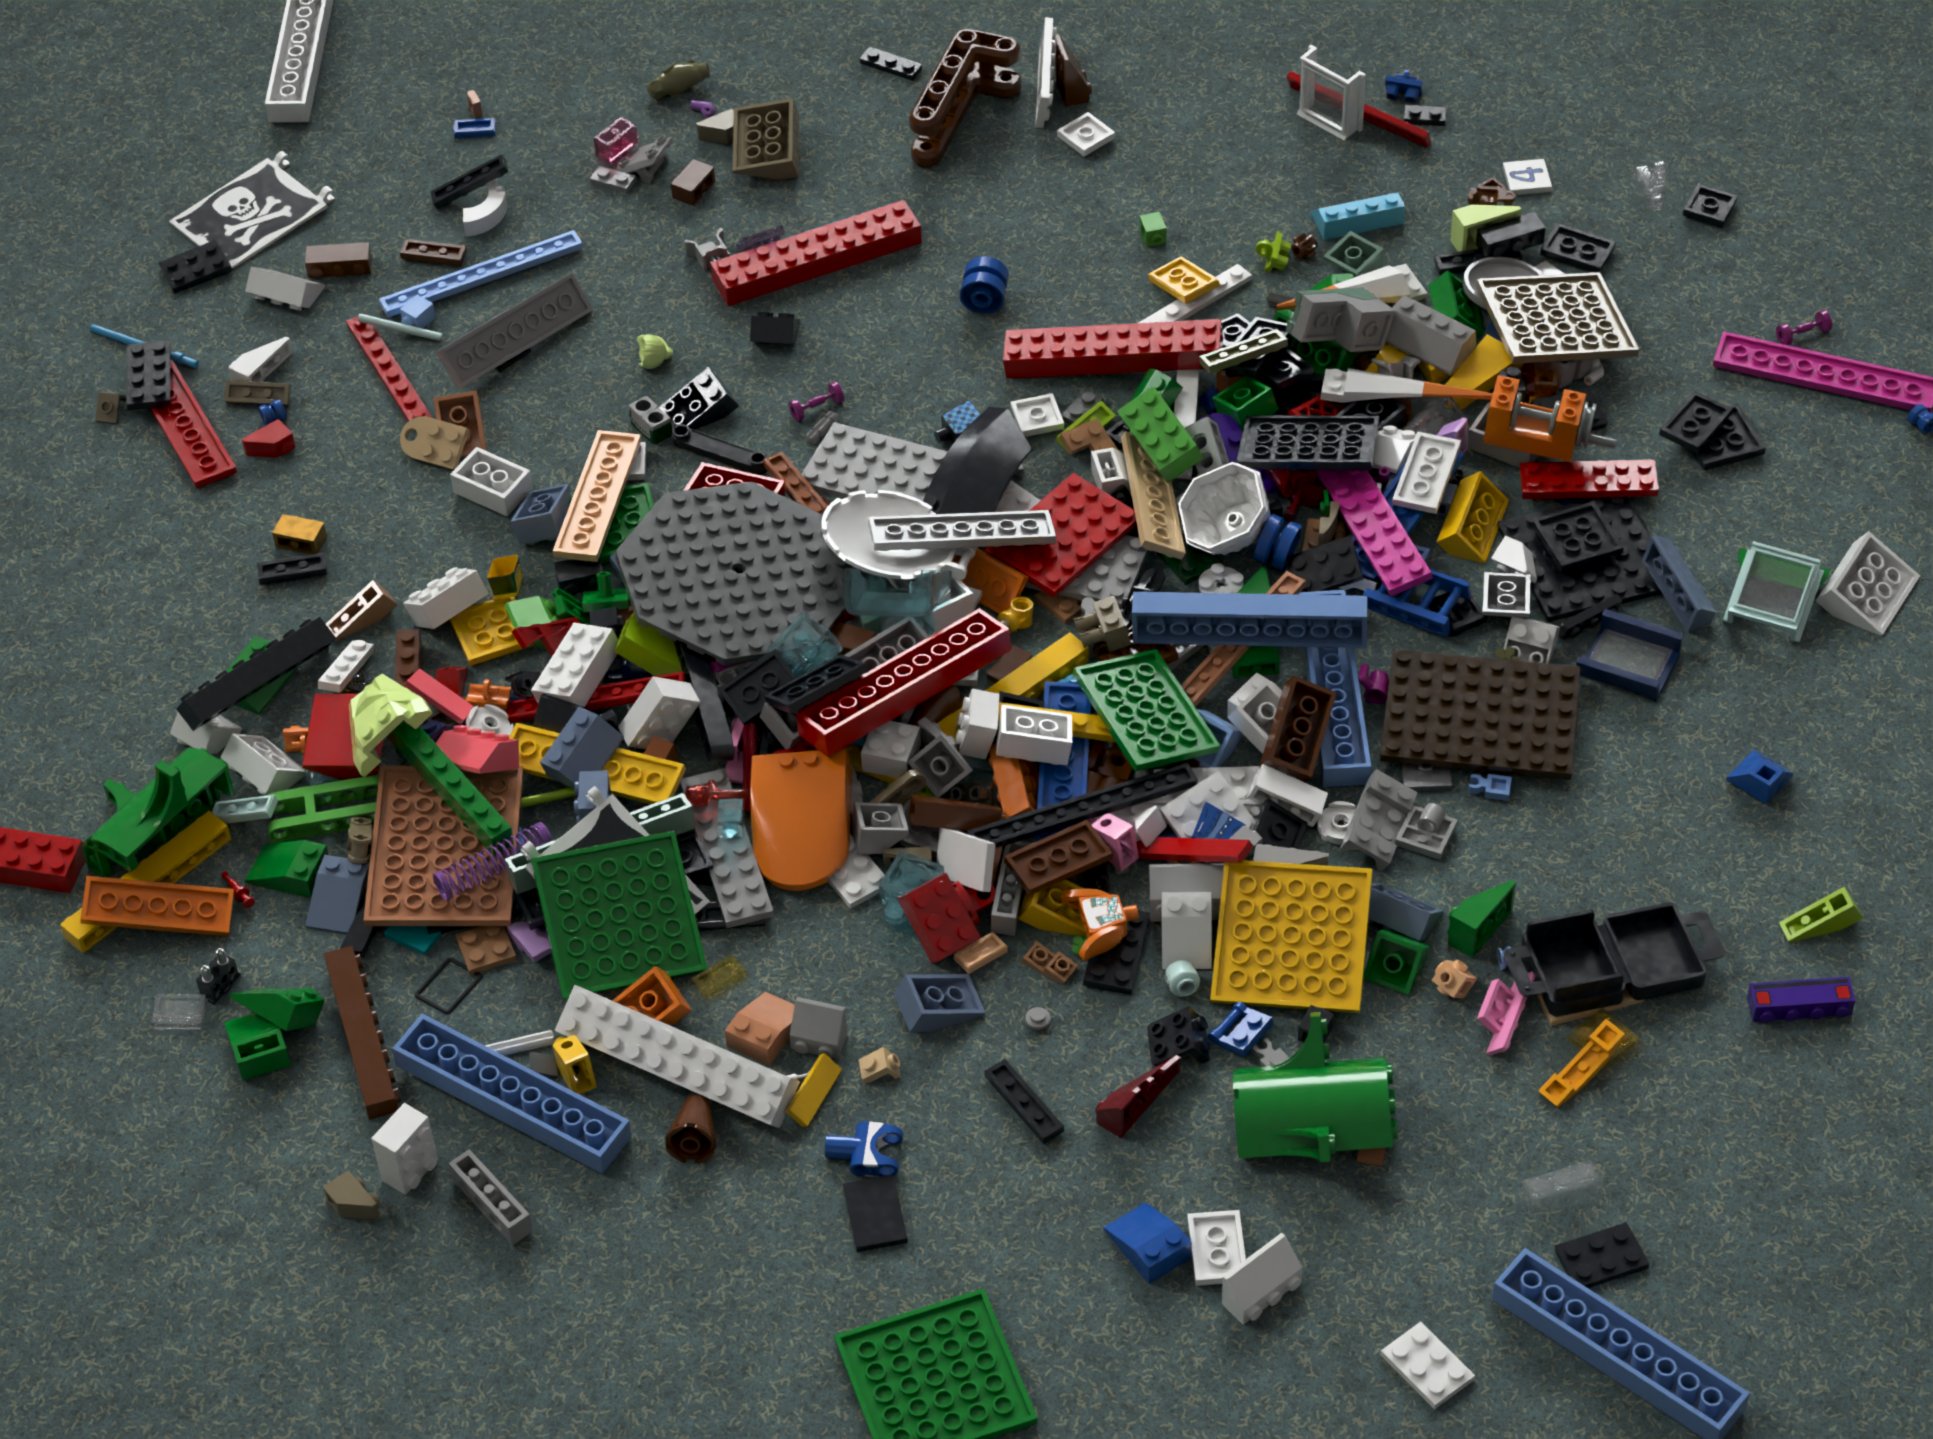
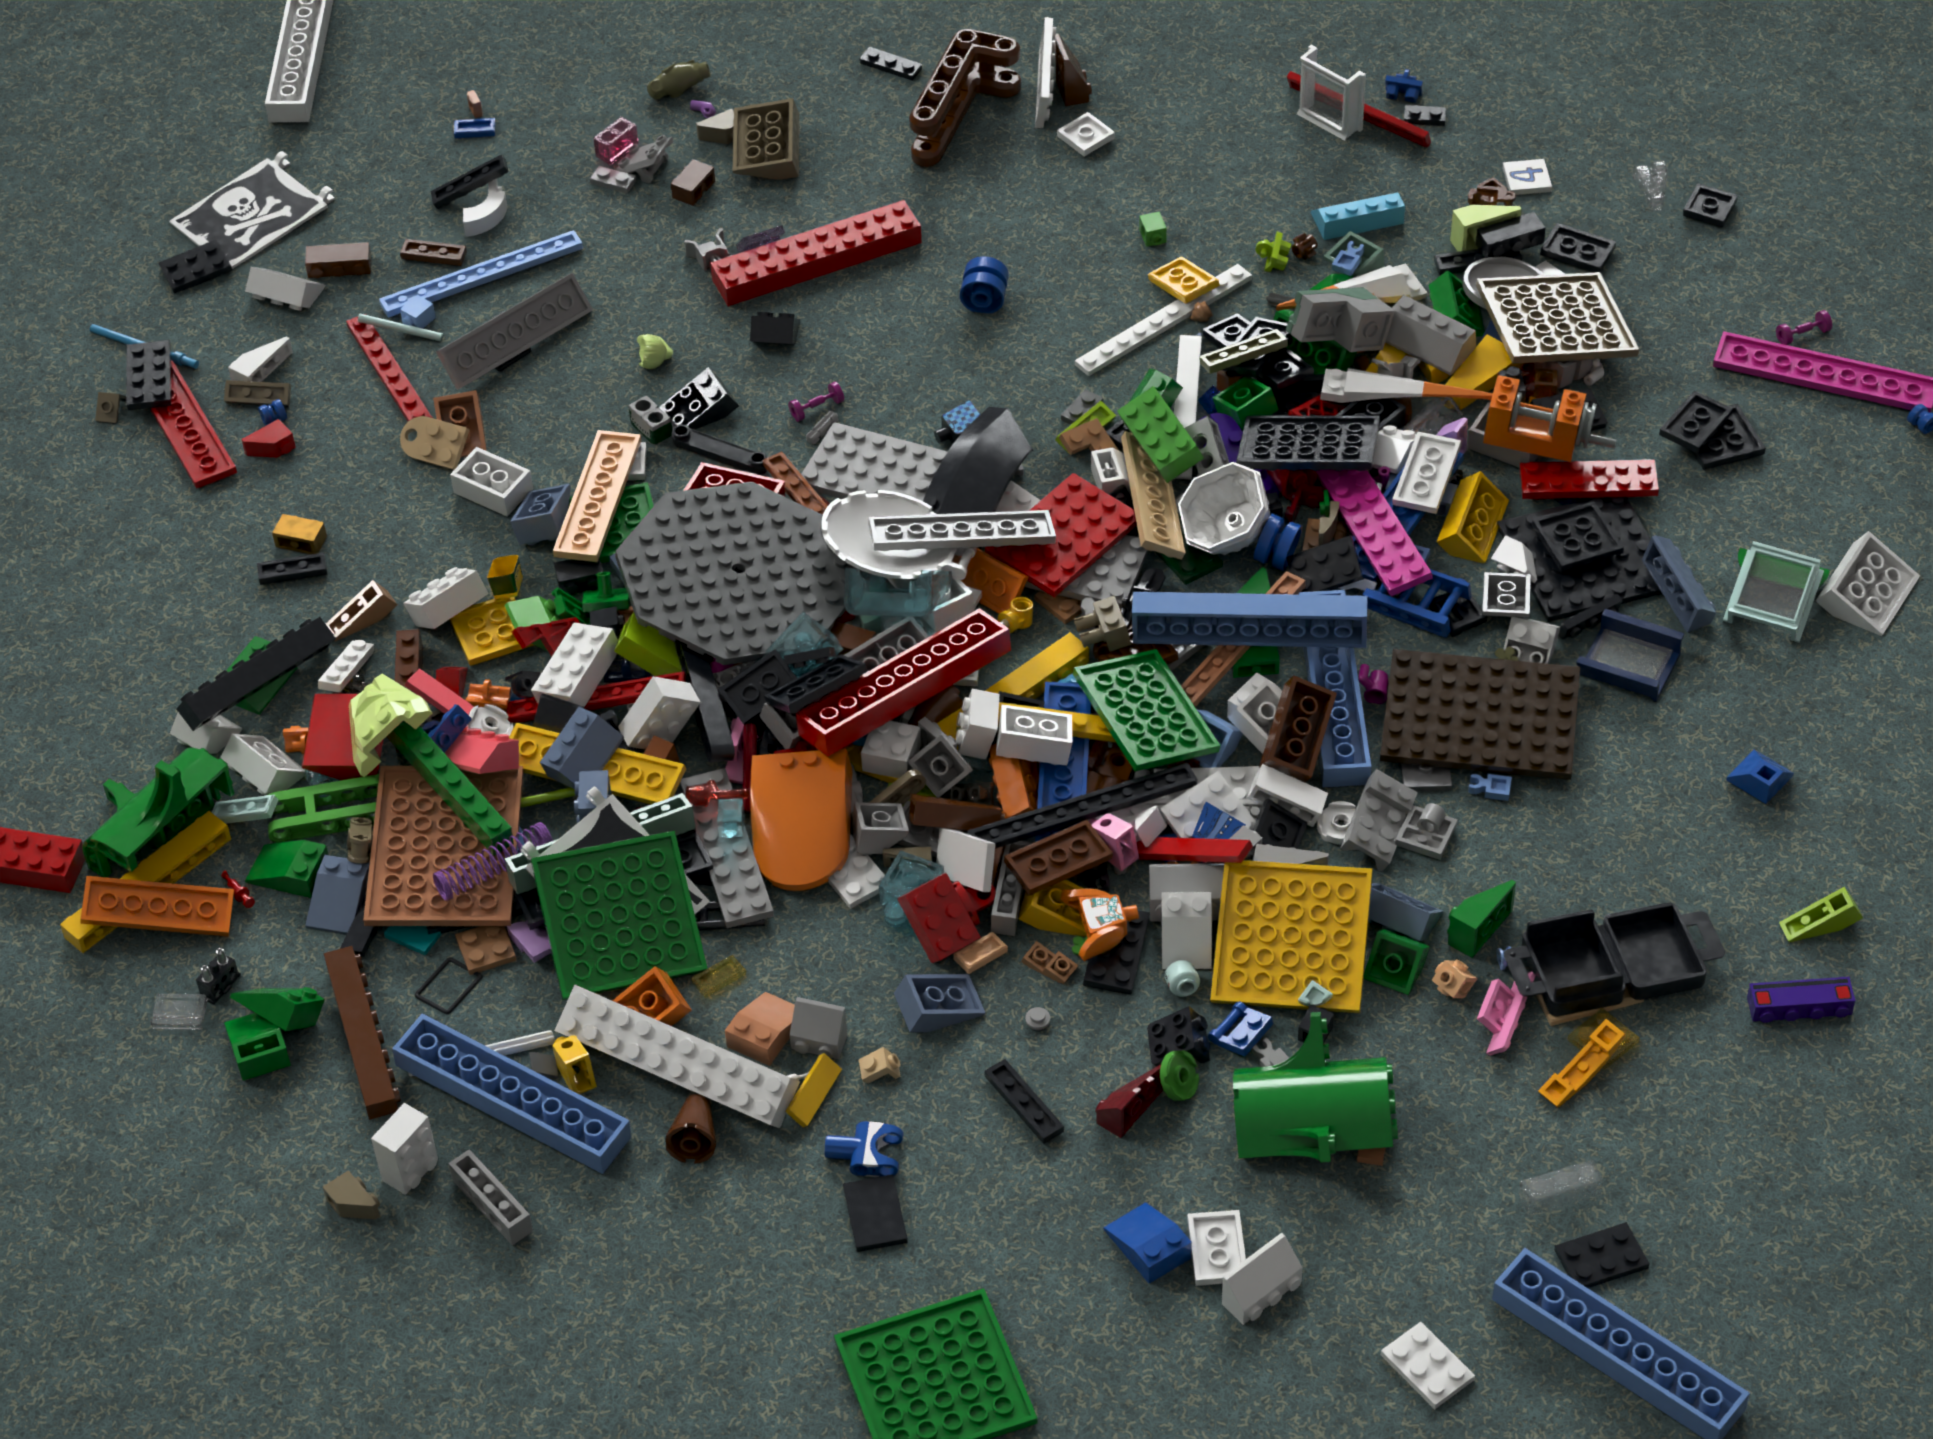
reddish brown tile [987,645,1033,683] -> none
red brick [1003,319,1223,379] -> none
white plate [1011,393,1064,437] -> none
white plate [1199,563,1244,594] -> none
none -> blue bracket [428,704,472,753]
none -> black plate [784,647,836,669]
none -> bright green tile [1160,1050,1199,1101]
none -> medium nougat plate [1190,301,1213,322]
none -> light aqua tile [1298,980,1333,1006]
none -> medium blue plate [1332,241,1364,276]

